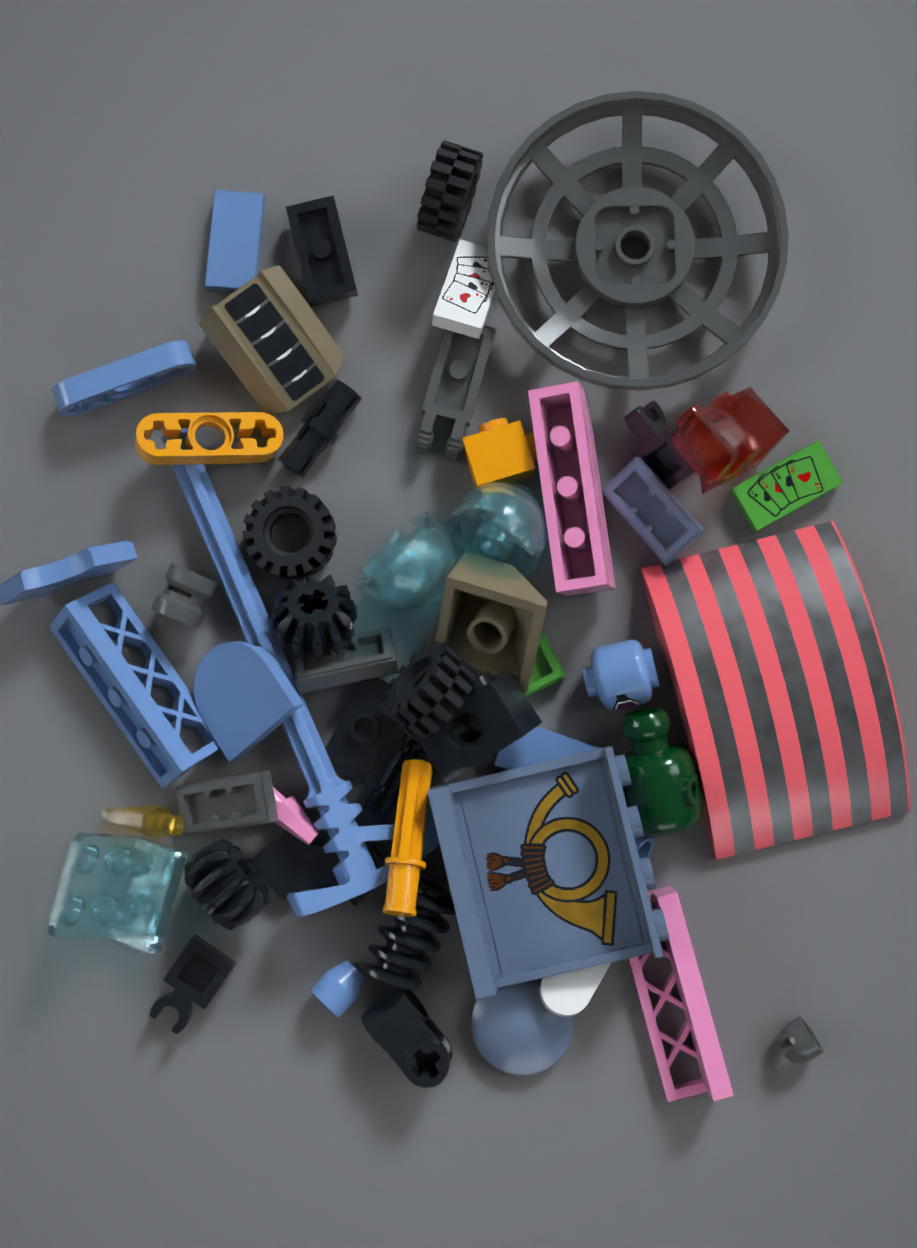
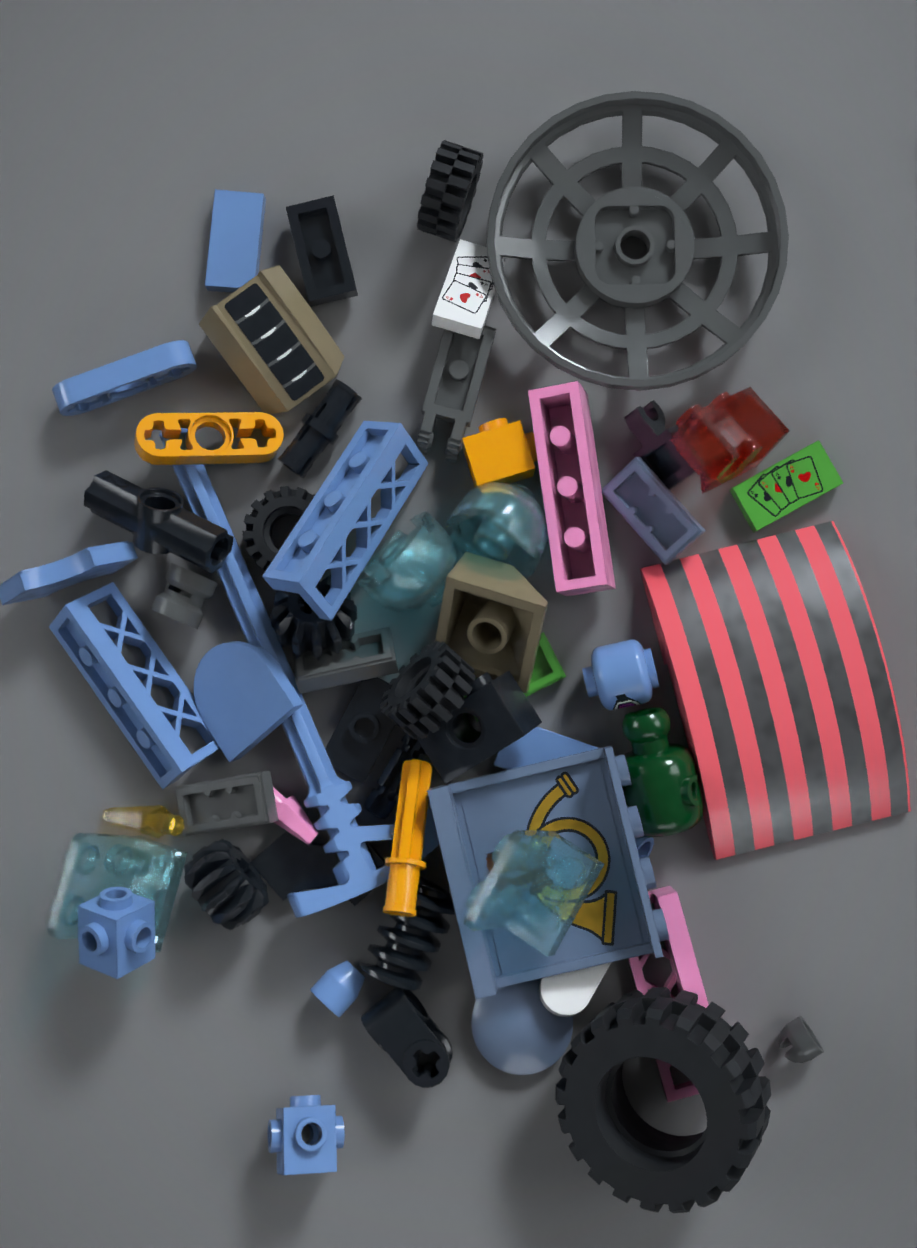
black plate [150,934,237,1034] -> none
none -> medium blue brick [77,887,155,979]
none -> black piece [84,470,233,573]
none -> medium blue fence [262,421,429,621]
none -> medium blue brick [267,1095,345,1175]
none -> clear light blue bracket [464,830,604,957]
none -> black tyre [555,987,771,1213]

